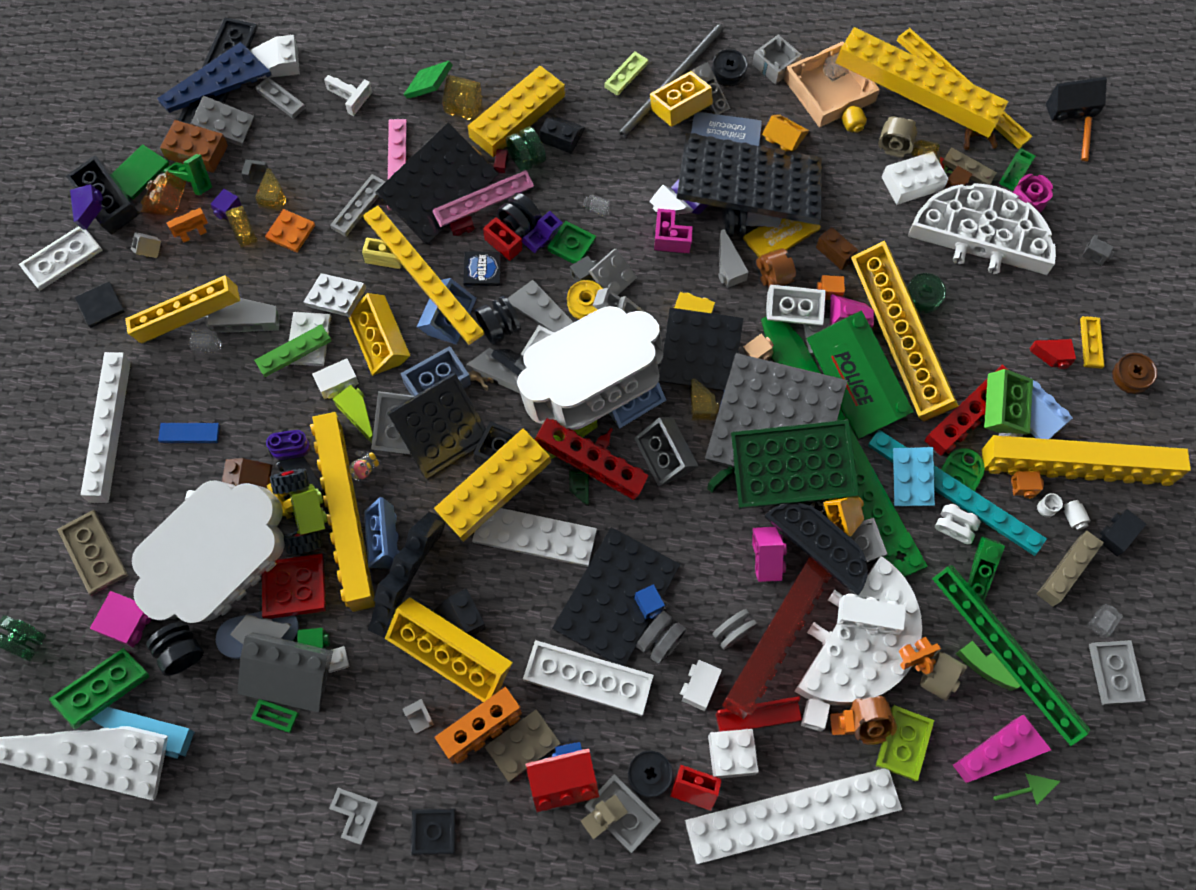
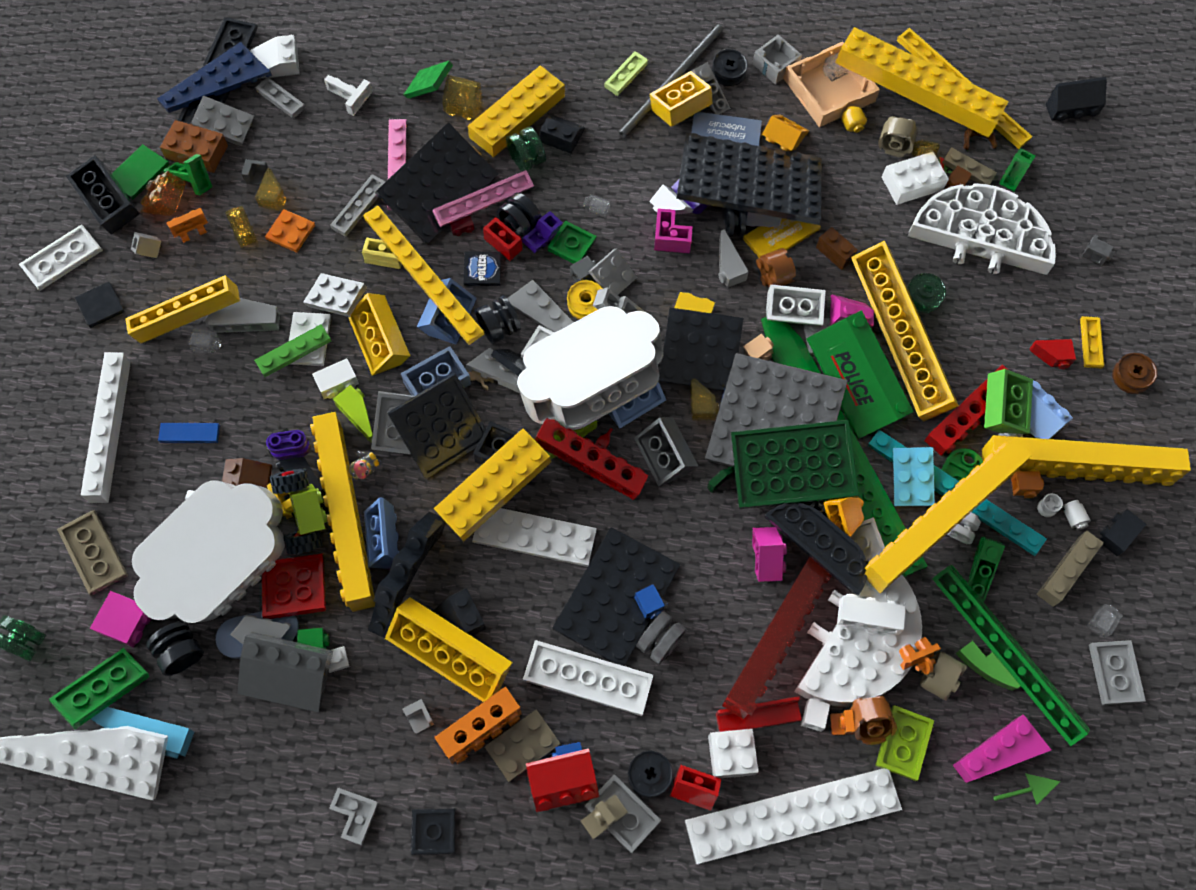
dark purple slope [70,184,103,230] -> none
dark purple brick [211,189,242,221] -> none
green tile [251,699,299,734] -> none
dark red piece [494,149,508,173] -> none
dark green tile [569,471,589,506] -> none
white brick [680,660,722,711] -> none
light grey wheel [712,609,758,650] -> none
orange brick [816,275,845,300] -> none
dark pink brick [1013,174,1053,213] -> none
orange bar [1081,117,1092,161] -> none
none -> yellow brick [864,437,1033,594]

